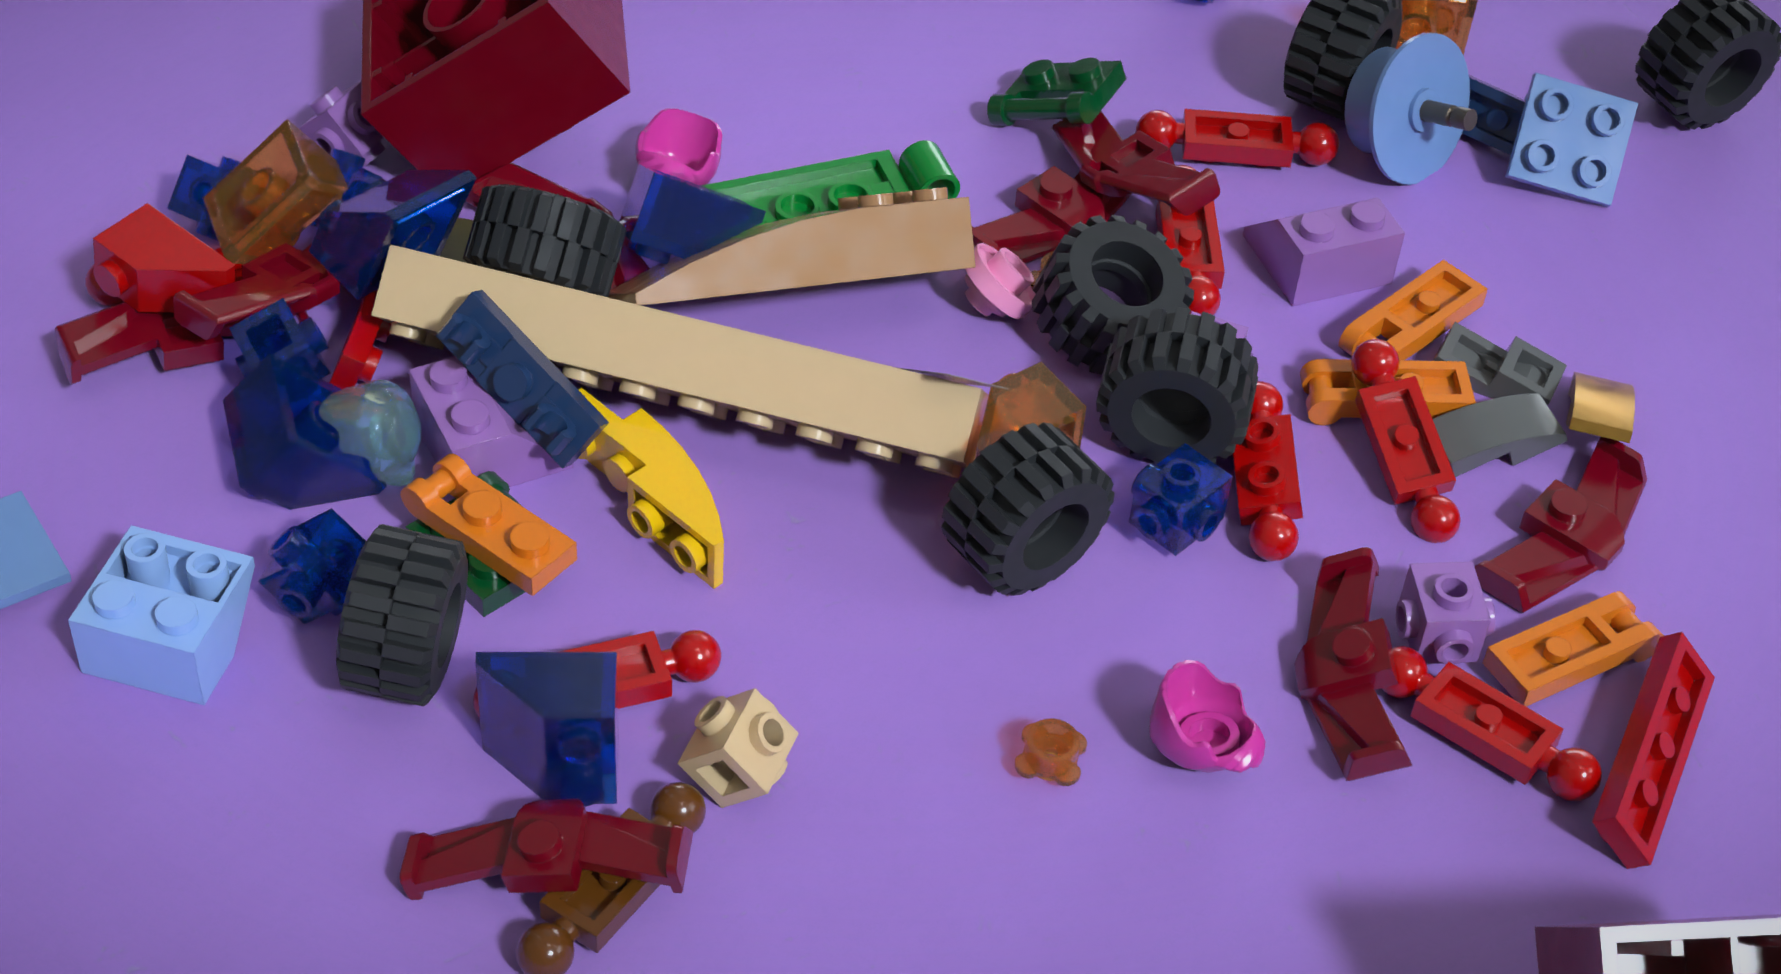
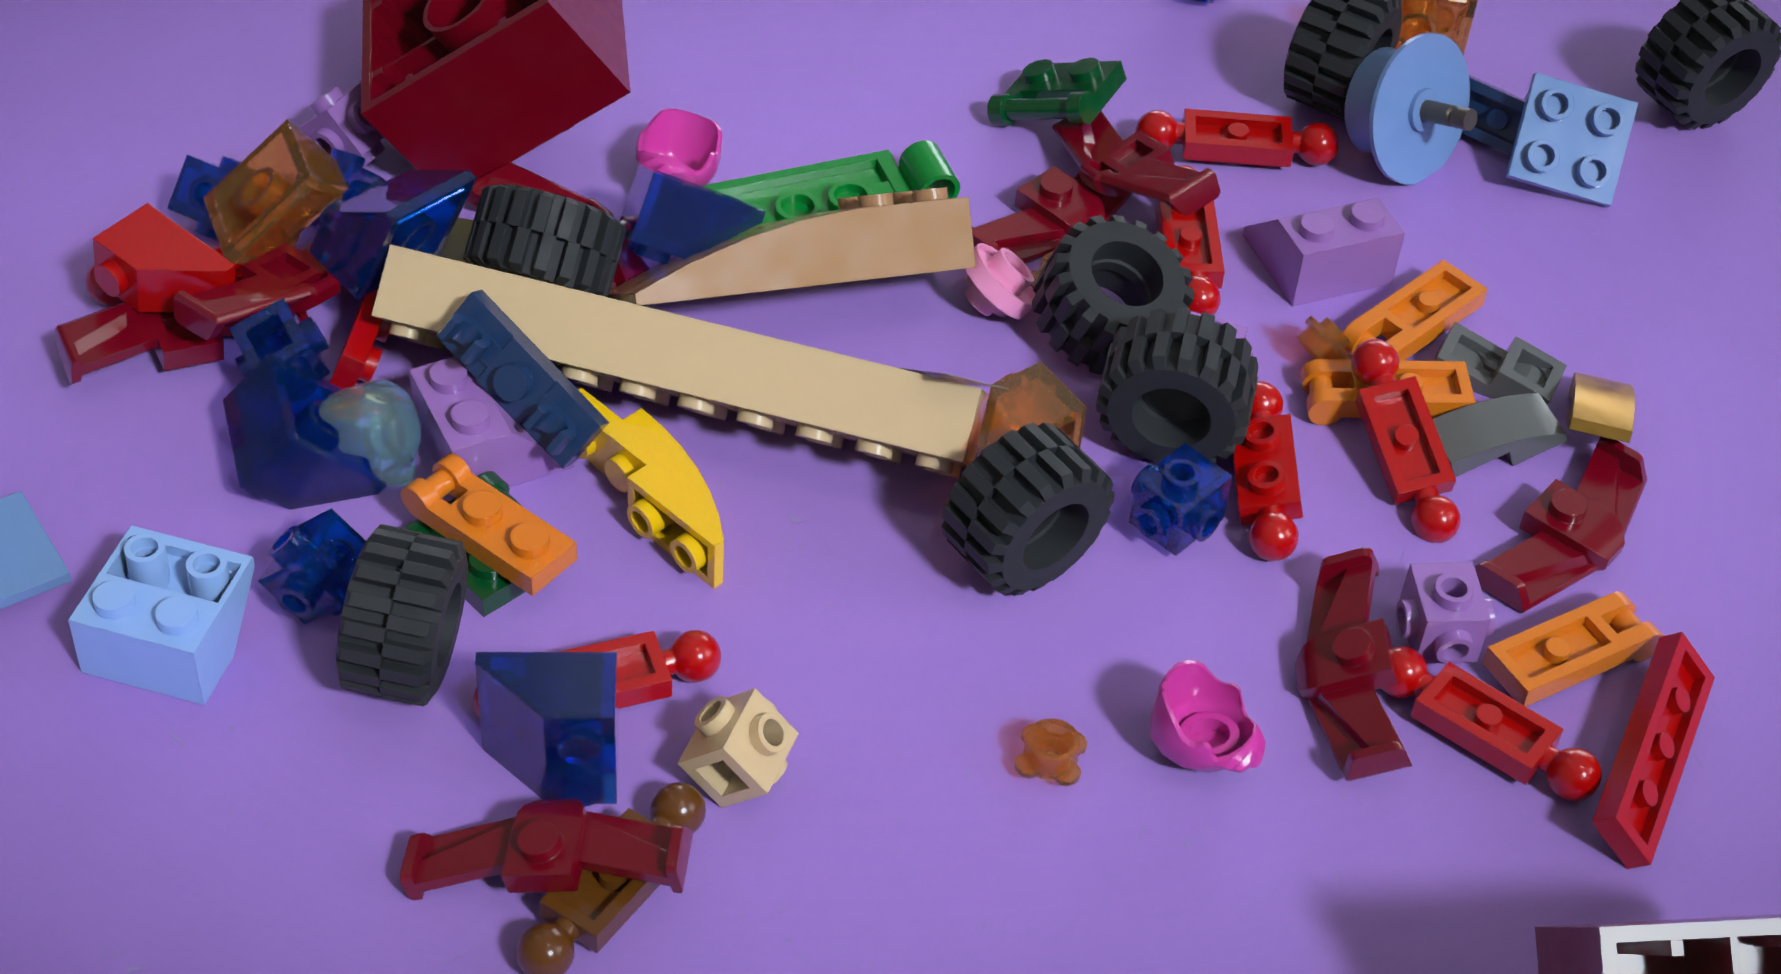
none -> clear orange plate [1296,316,1351,360]

